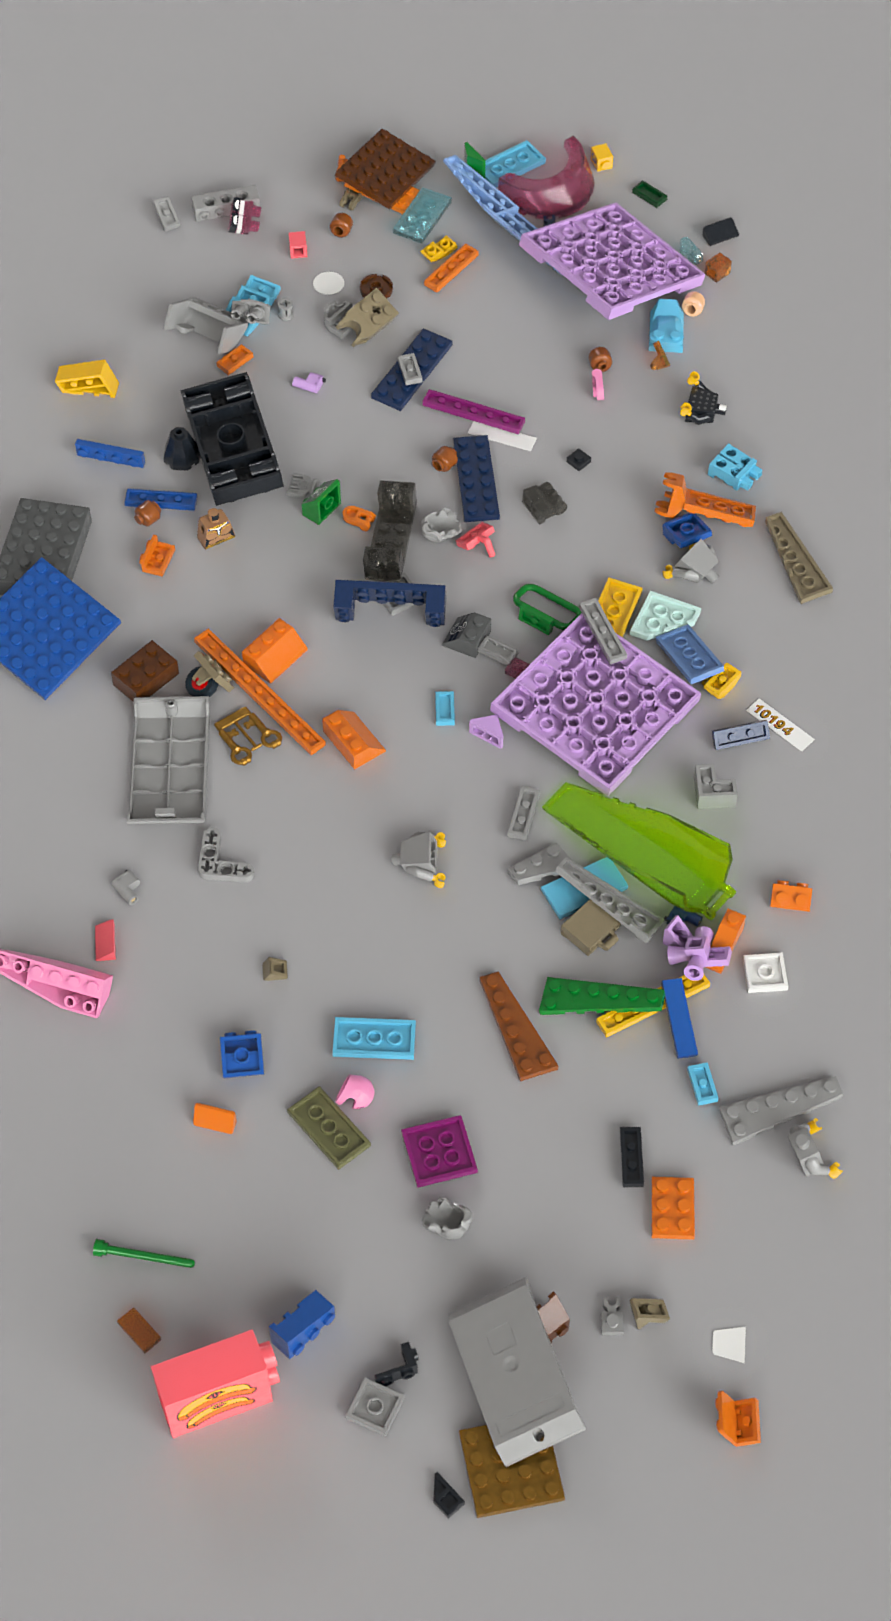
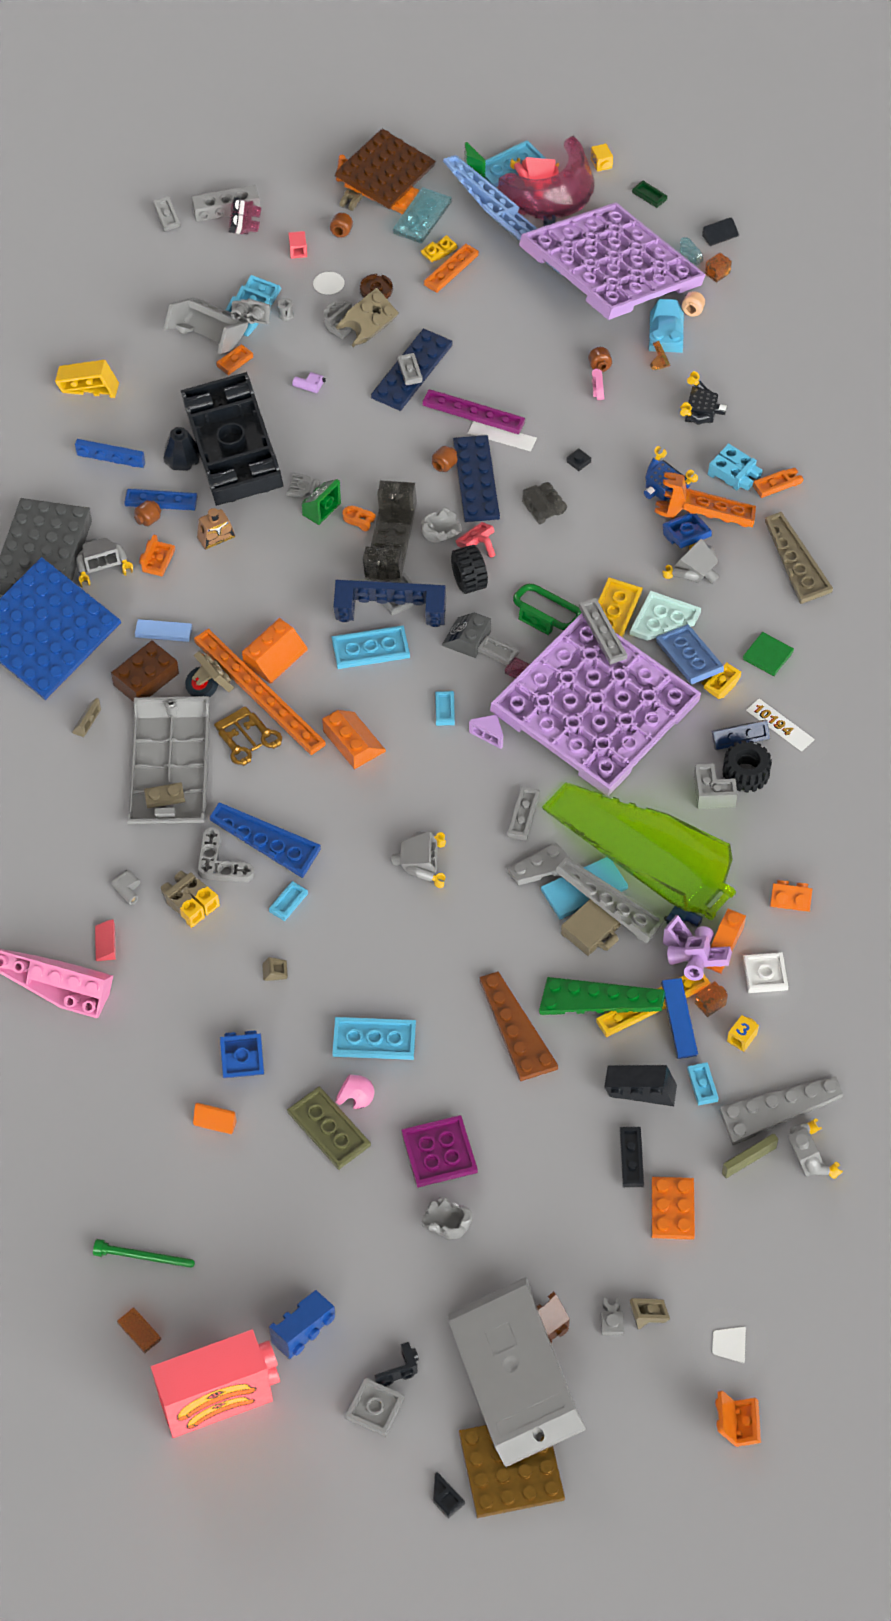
none -> dark tan slope [72,698,101,737]
none -> light grey torso [76,538,133,587]
none -> light blue tile [135,619,192,642]
none -> dark tan plate [144,782,185,809]
none -> hips [161,871,220,928]
none -> blue wing [210,802,321,878]
none -> medium azure tile [269,881,308,921]
none -> medium azure tile [331,625,410,669]
none -> black tyre [451,545,488,594]
none -> coral torso [510,157,560,197]
none -> black wedge [604,1065,677,1107]
none -> blue torso [644,446,698,501]
none -> clear orange brick [695,981,728,1017]
none -> black tyre [722,740,772,793]
none -> olive tile [722,1134,779,1178]
none -> yellow brick [727,1015,759,1052]
none -> green tile [743,632,794,676]
none -> orange hinge [753,467,804,498]

